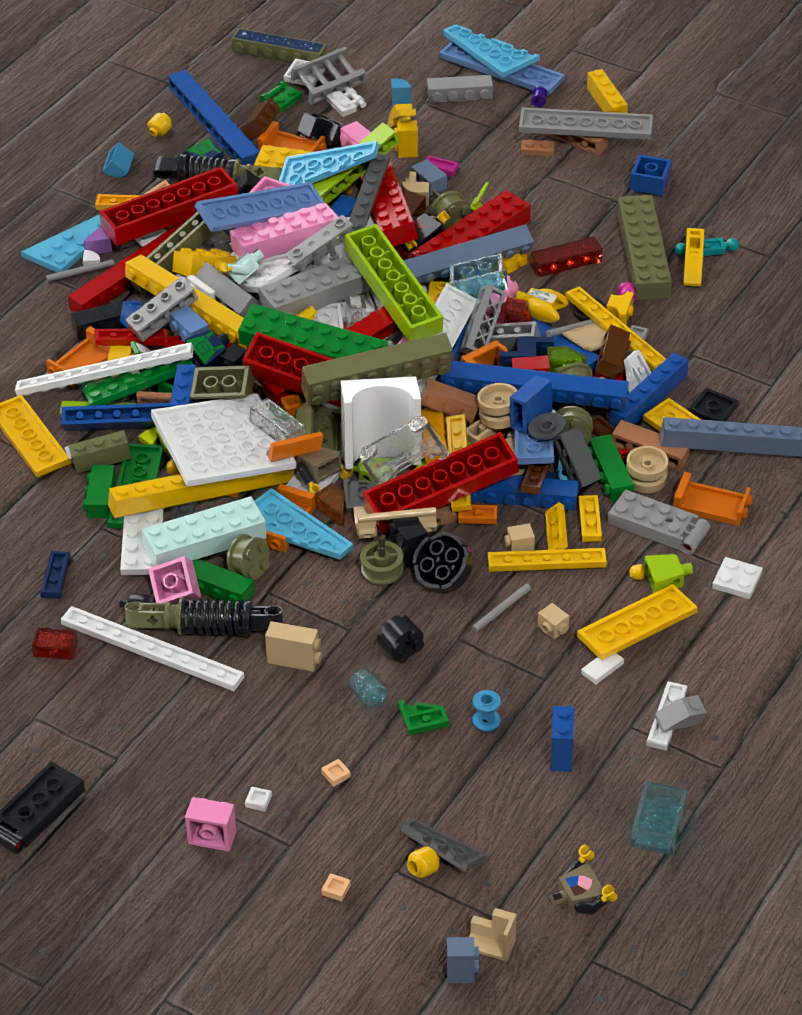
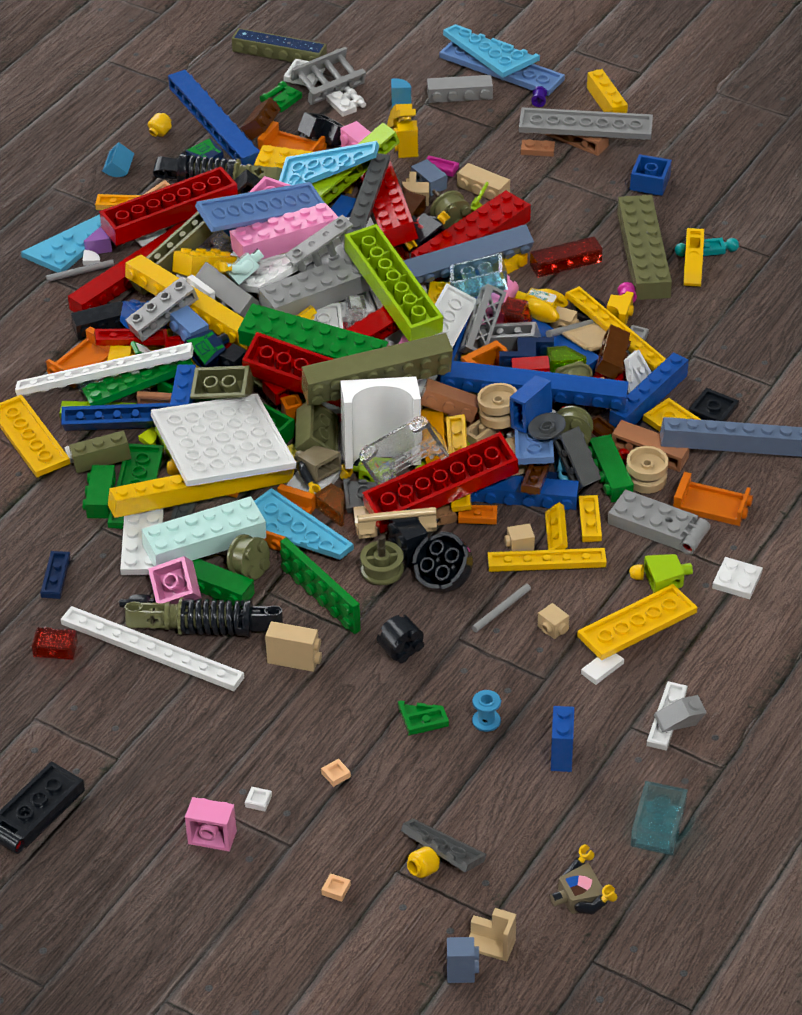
clear brick [249,398,306,442] -> none
orange tile [268,432,323,462] -> none
clear light blue wheel [349,668,387,707] -> none
none -> green plate [280,537,361,635]
none -> tan brick [457,163,510,200]
none -> tan brick [551,306,579,329]

